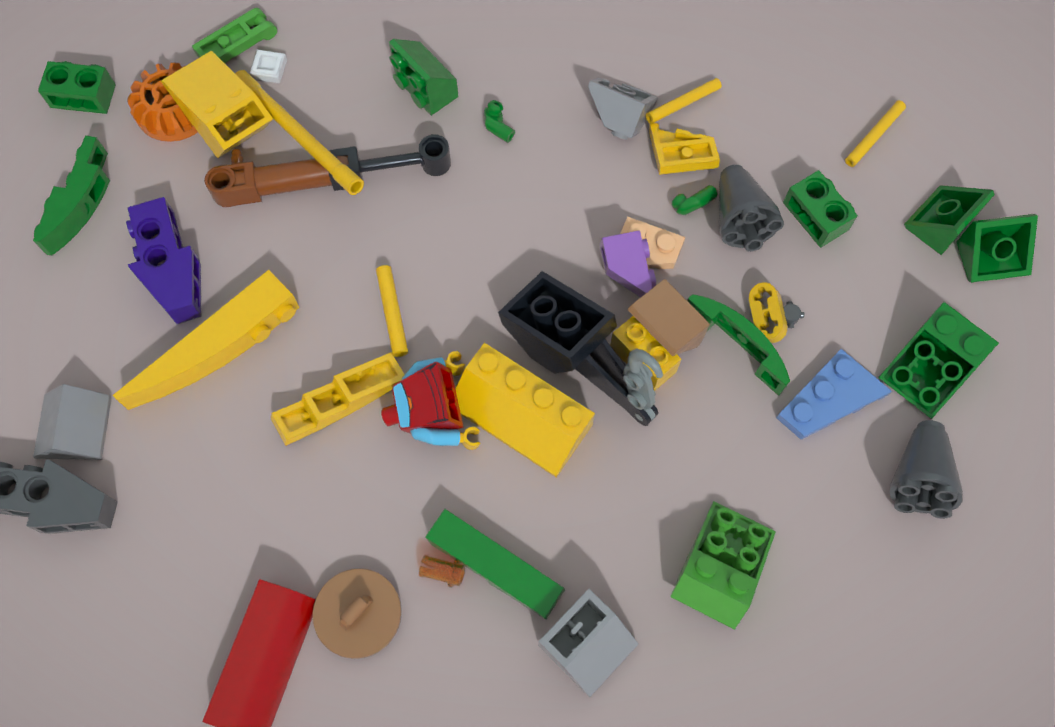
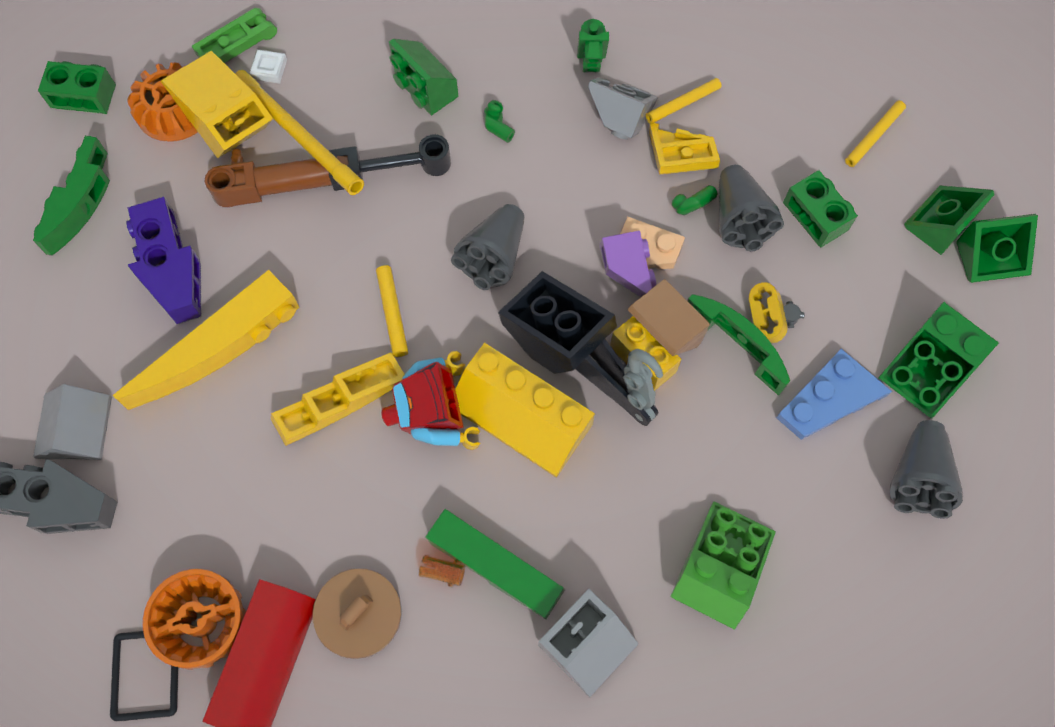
none -> black piece [110,631,178,721]
none -> orange gear [143,569,246,670]
none -> dark grey cone [451,204,525,290]
none -> green hips [577,19,609,72]

